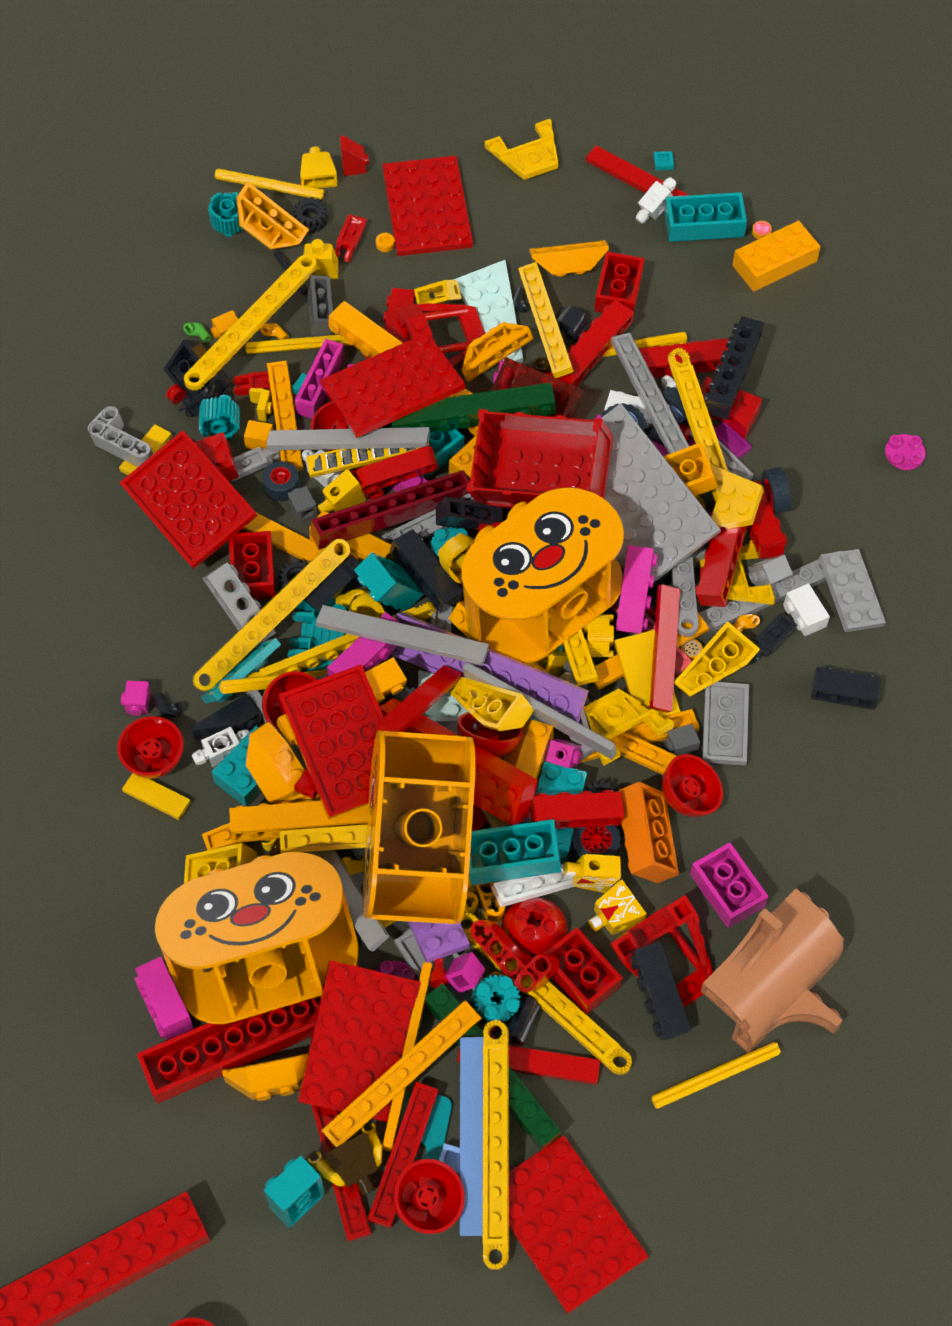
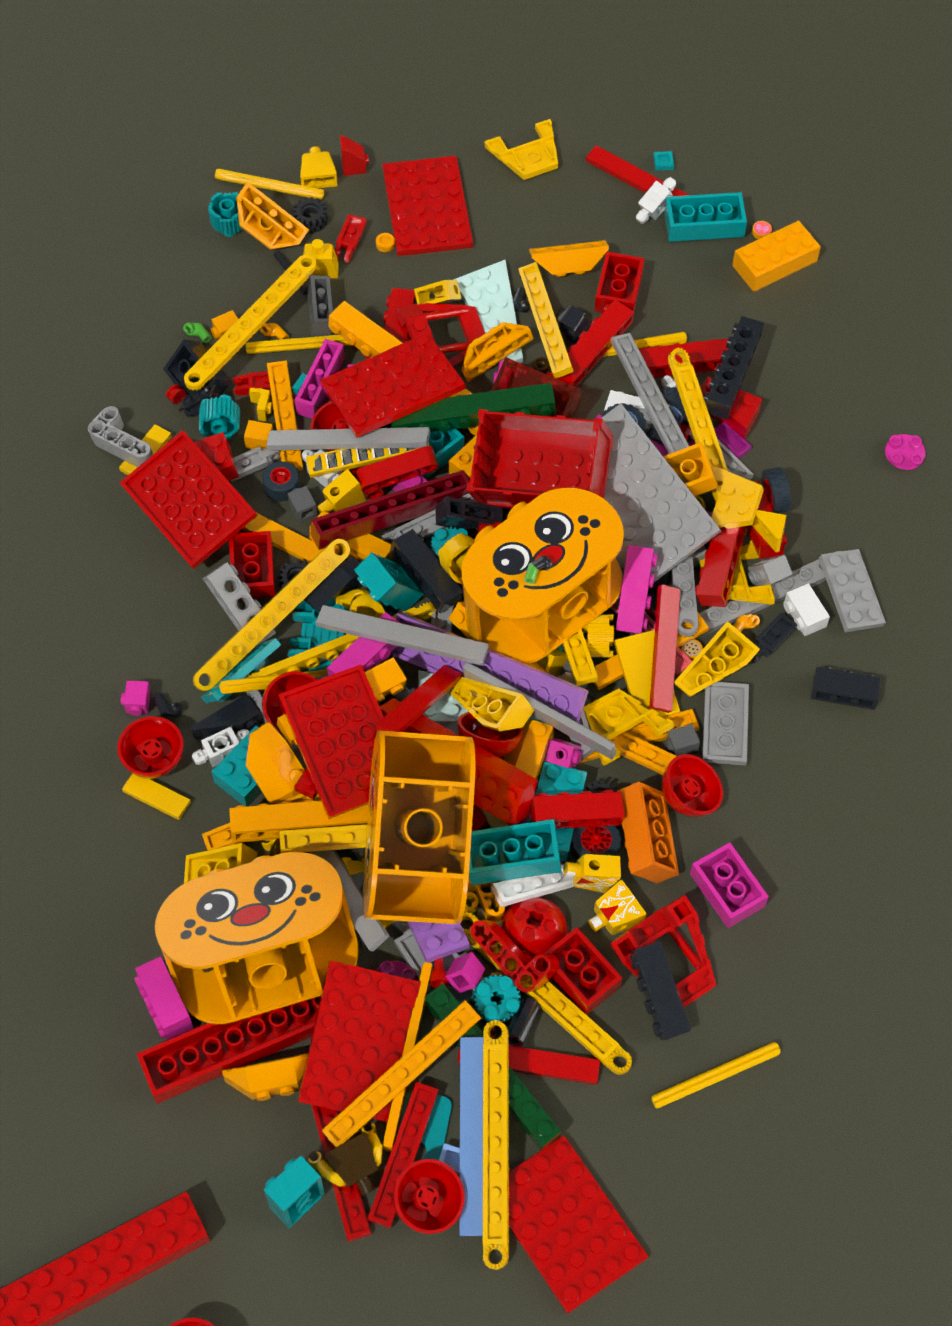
nougat cylinder [701,889,844,1053] -> none
none -> arm [524,556,552,584]
none -> yellow slope [752,510,786,552]

